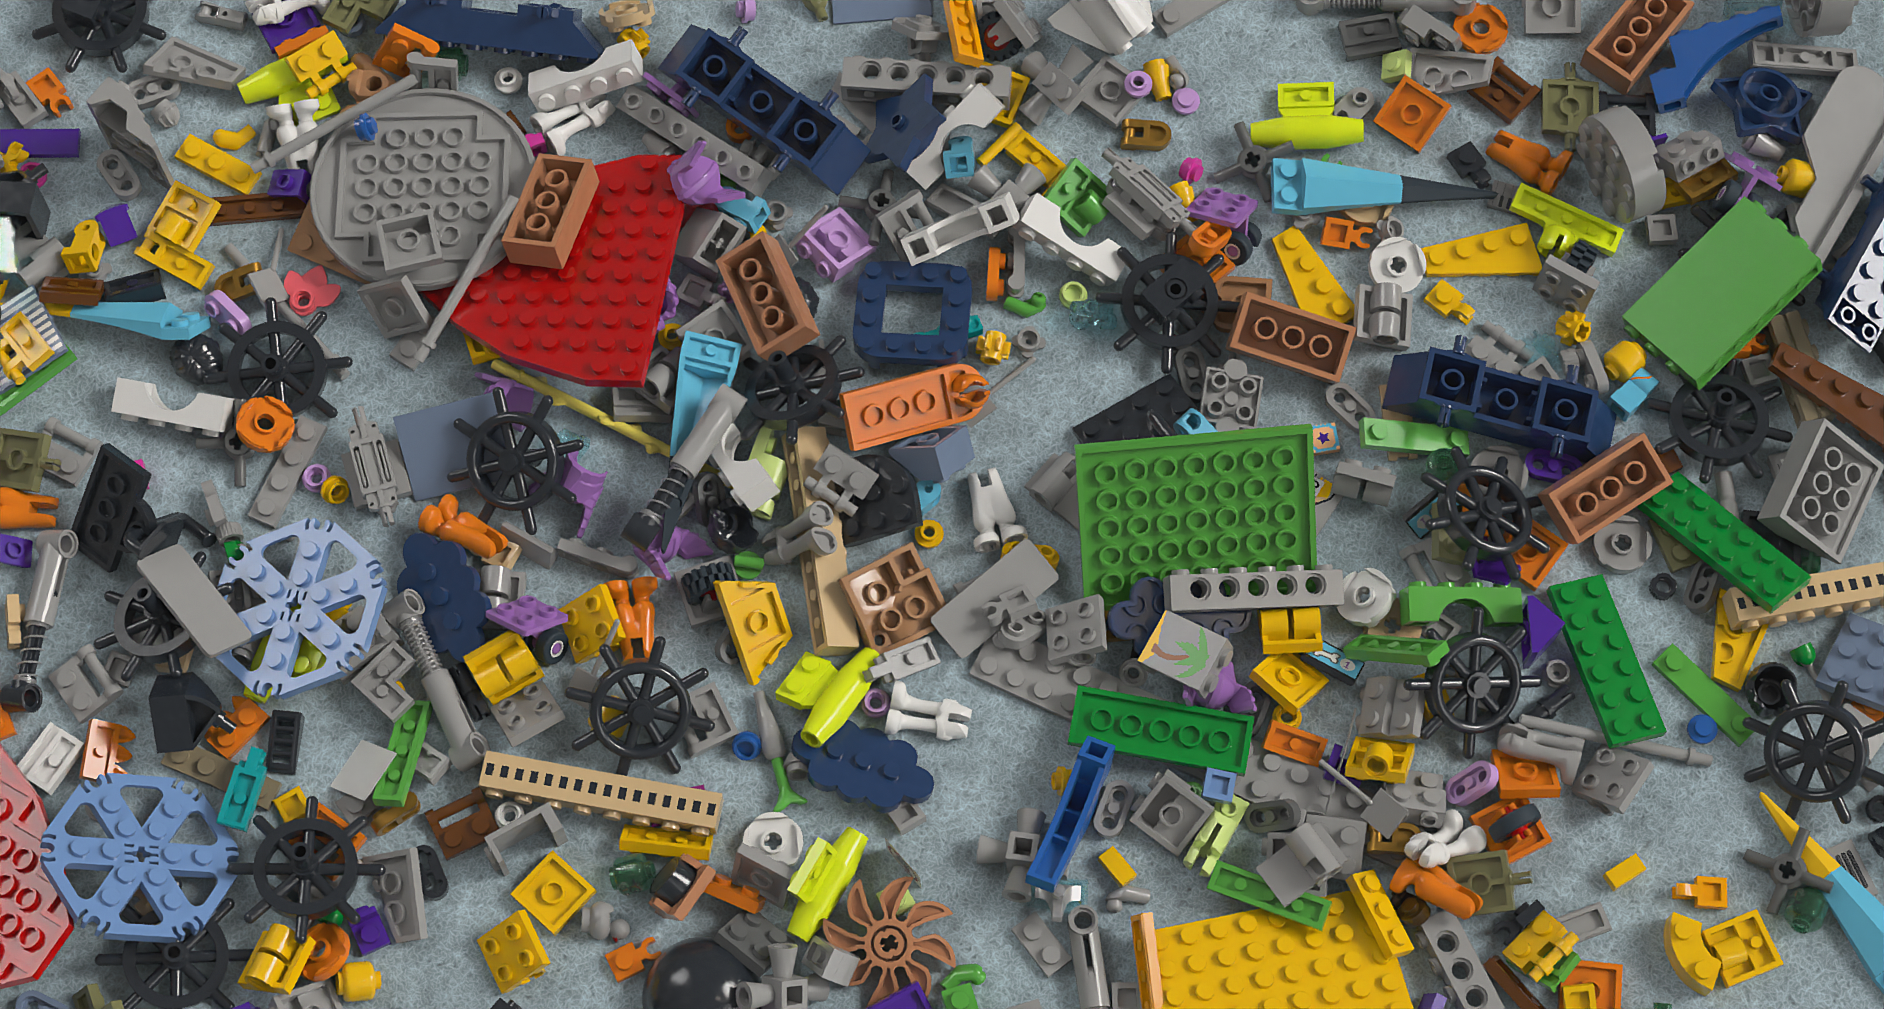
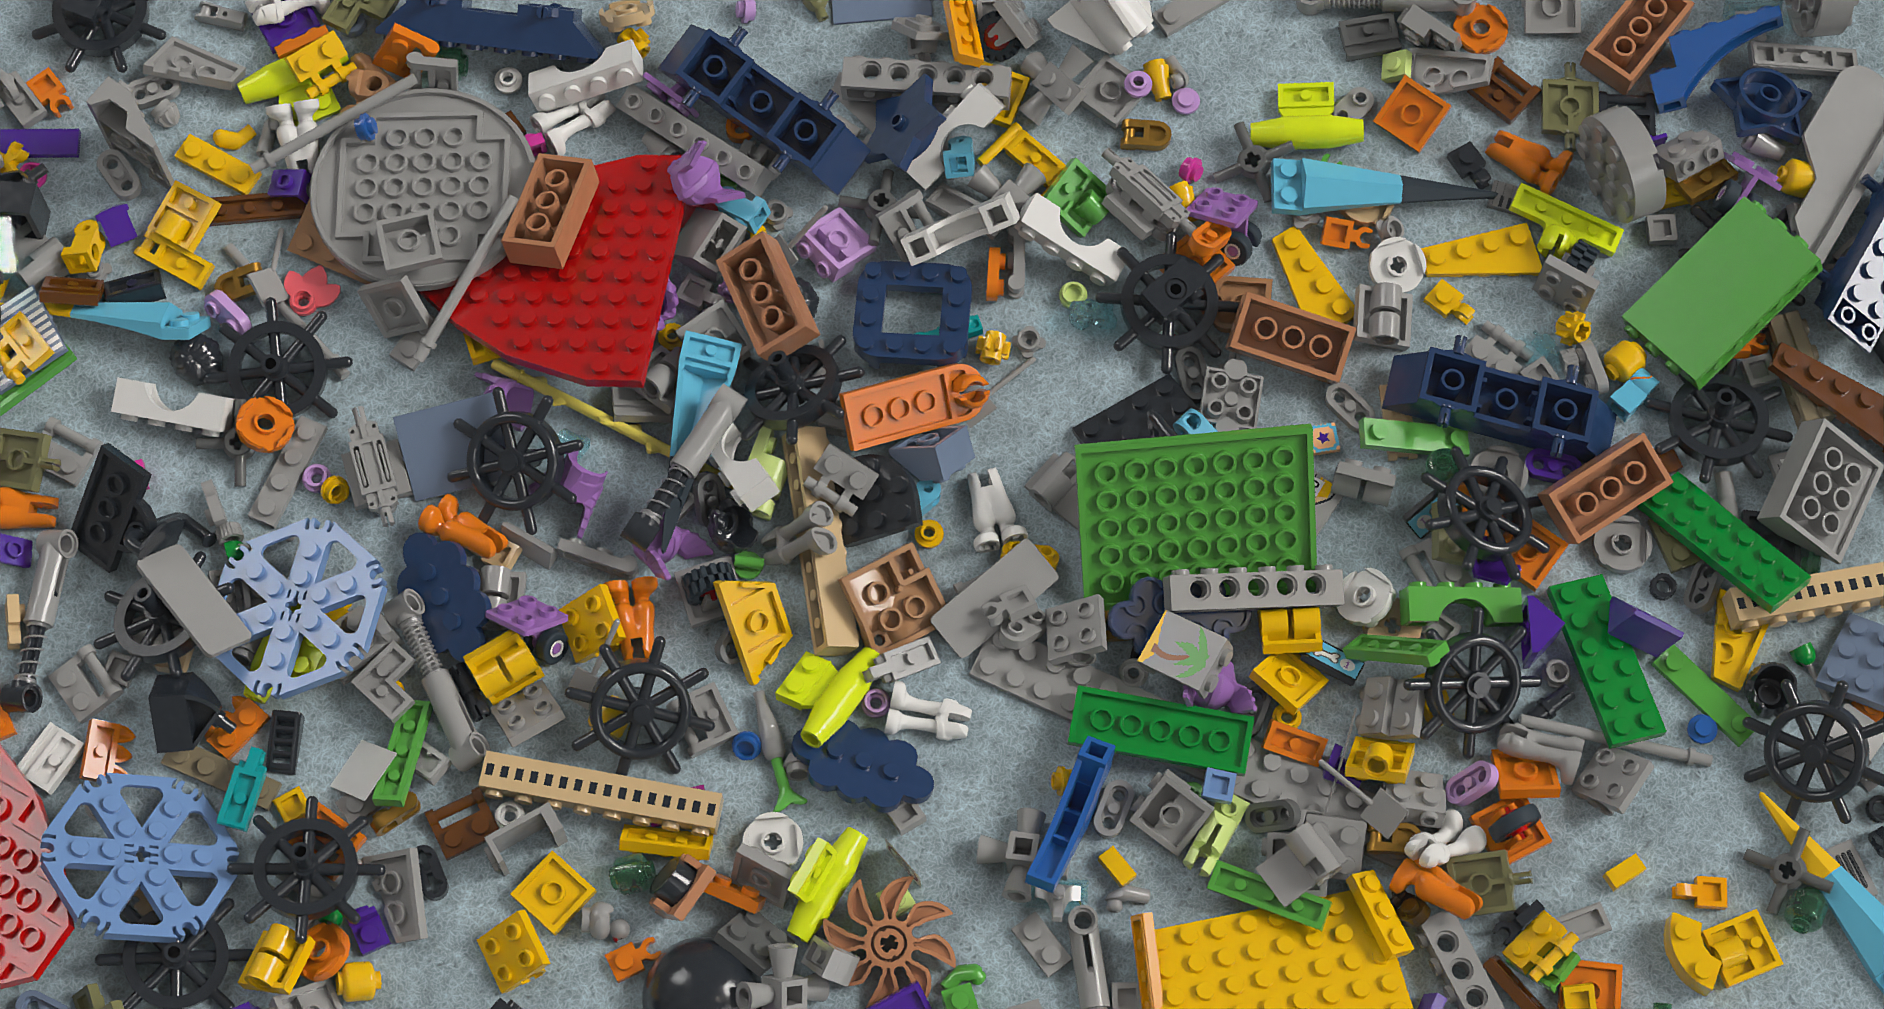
bright green arm [1003,292,1046,318] -> none
none -> dark purple slope [1608,596,1684,657]

